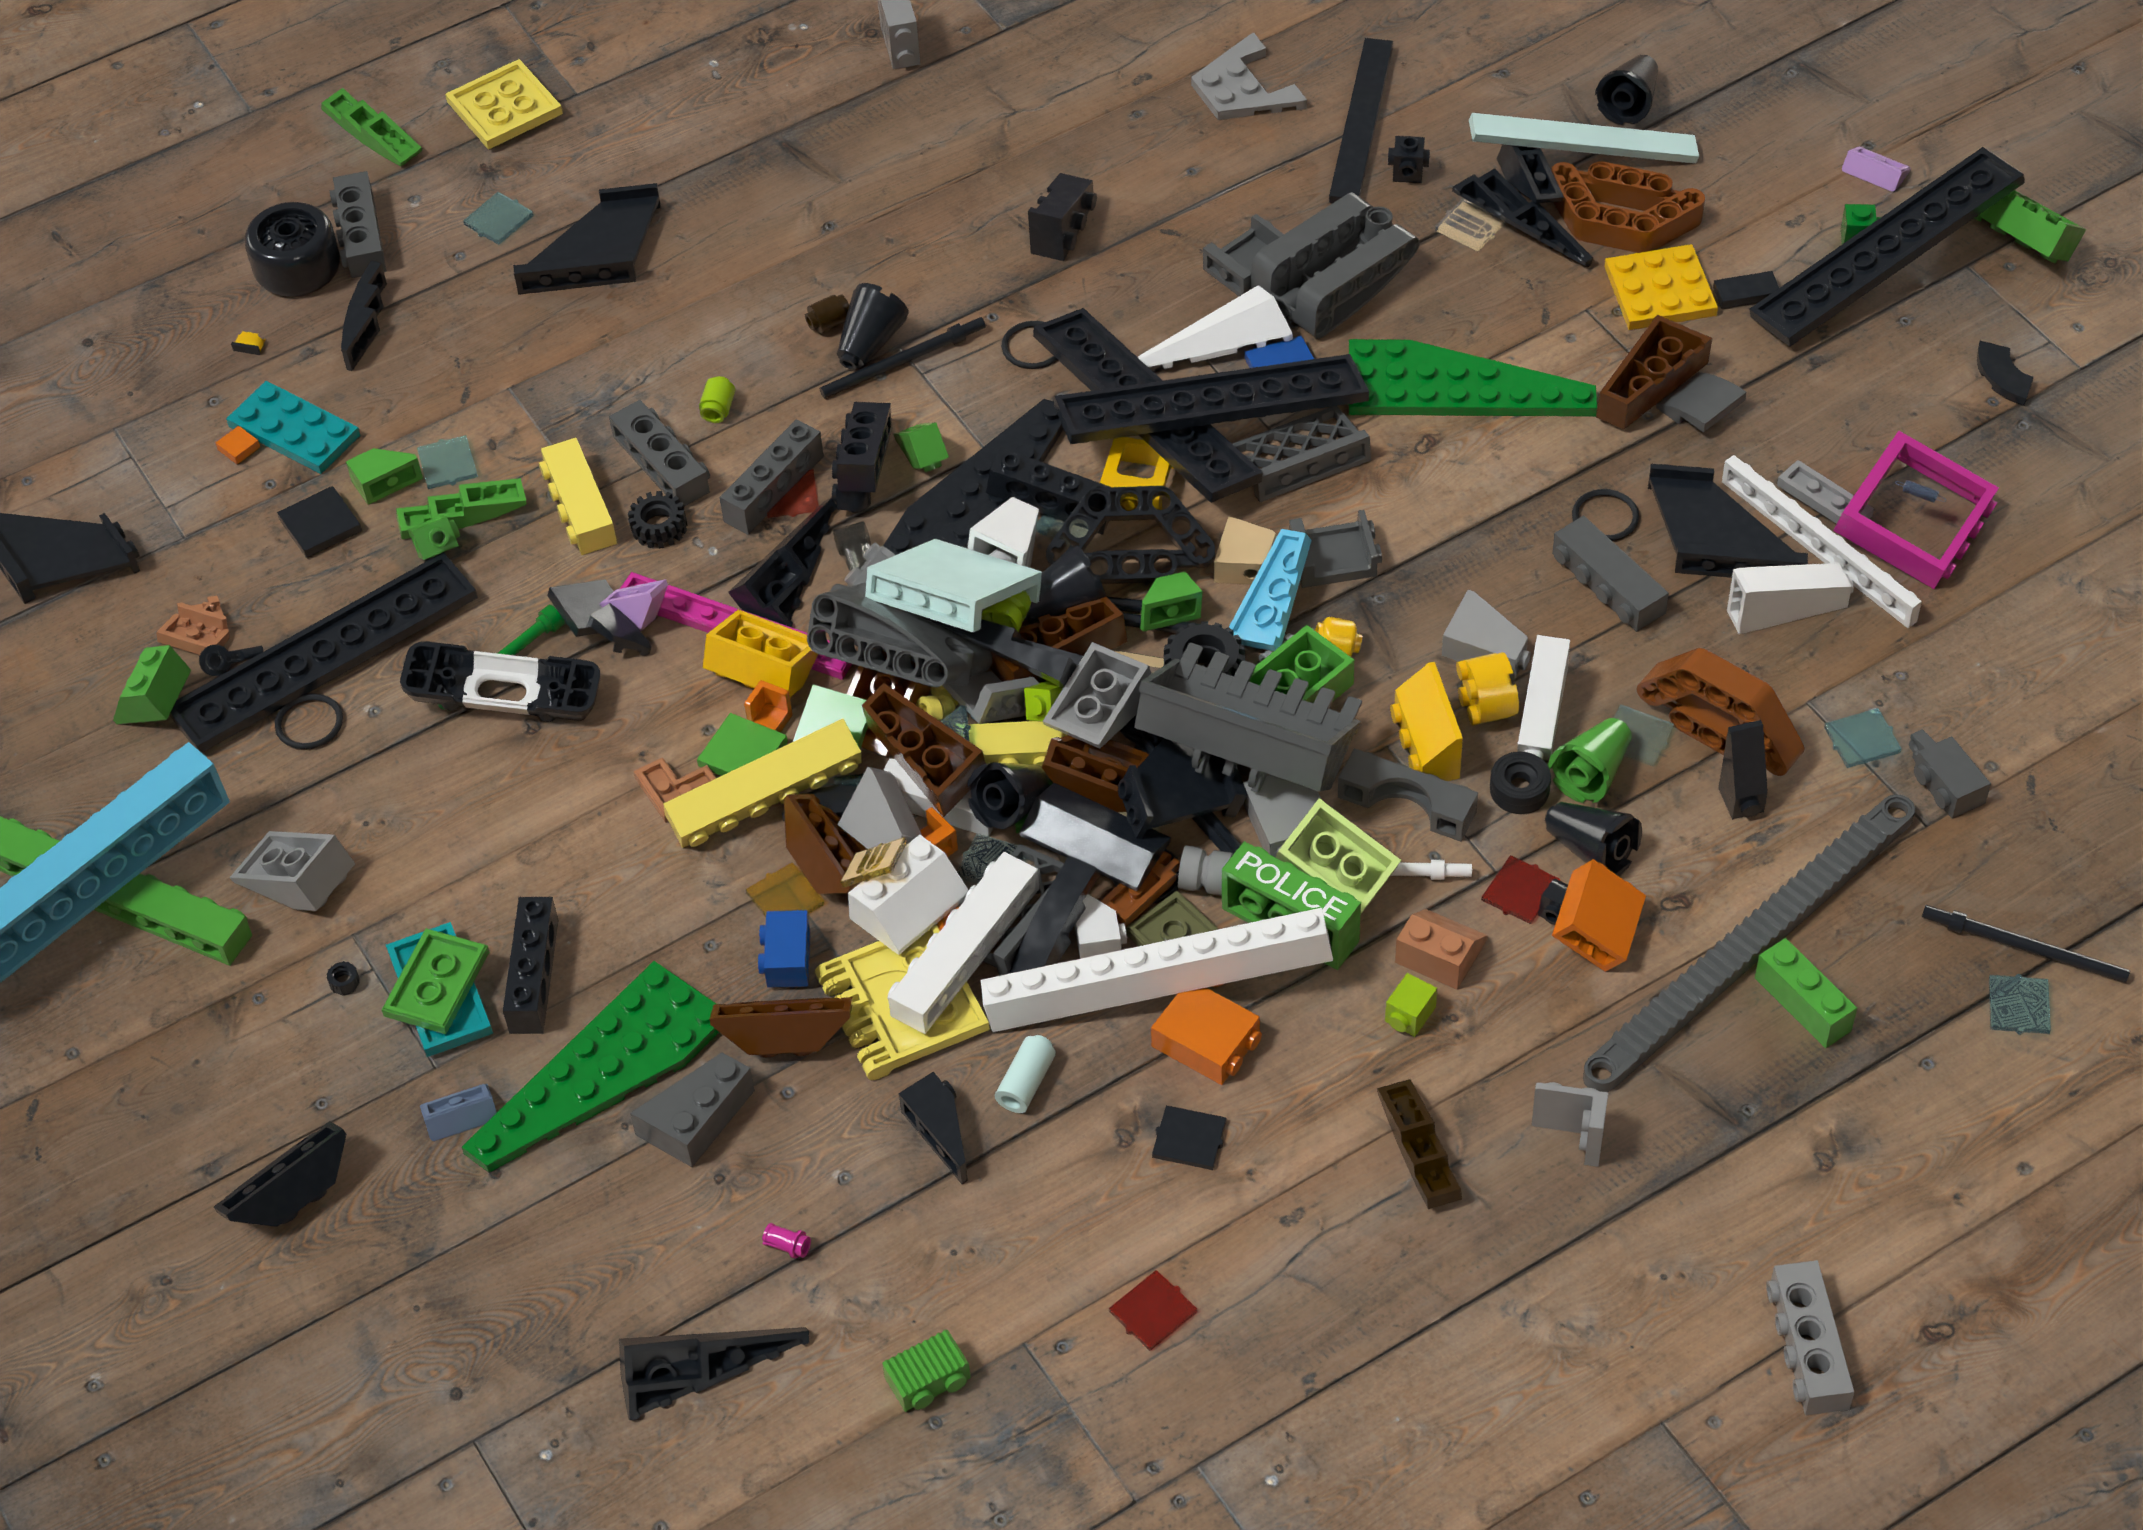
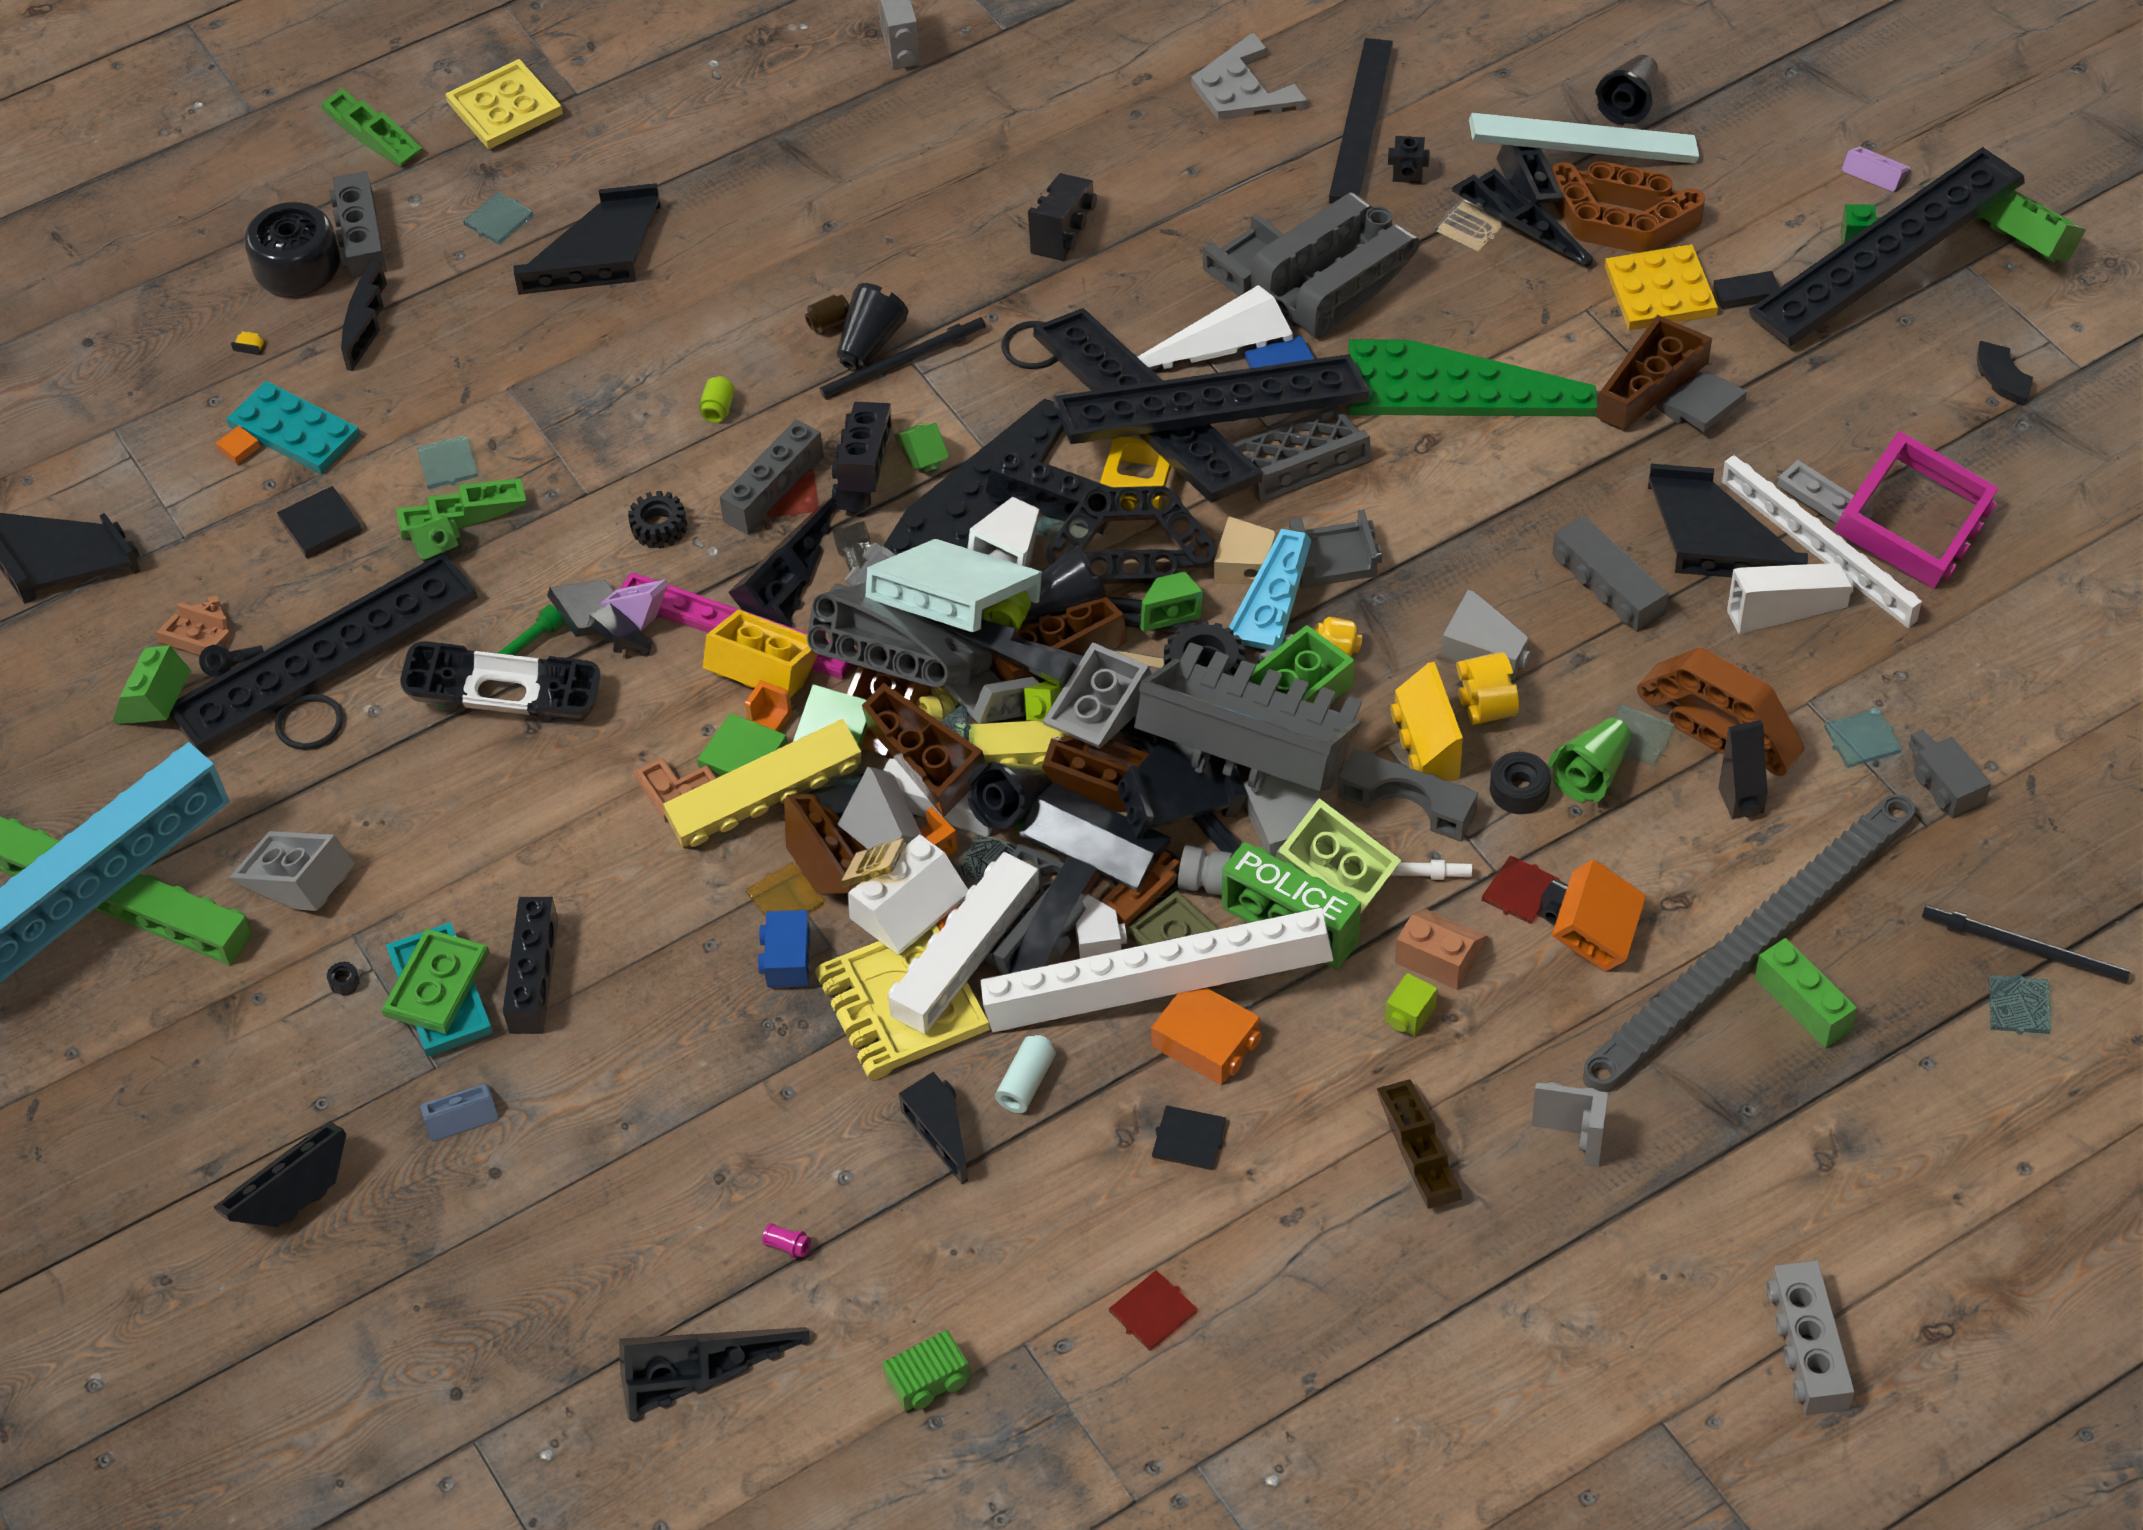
bright green slope [346,448,423,505] -> none
green wing [462,961,719,1173] -> none
light yellow brick [539,438,617,555] -> none
dark grey brick [609,400,710,507] -> none
dark grey wedge [630,1052,755,1167] -> none
reddish brown wedge [710,997,853,1058] -> none
white slope [1518,635,1570,761] -> none
black cone [1545,802,1642,876] -> none
black tyre [1572,489,1639,541] -> none
sand blue piece [1895,480,1946,503] -> none

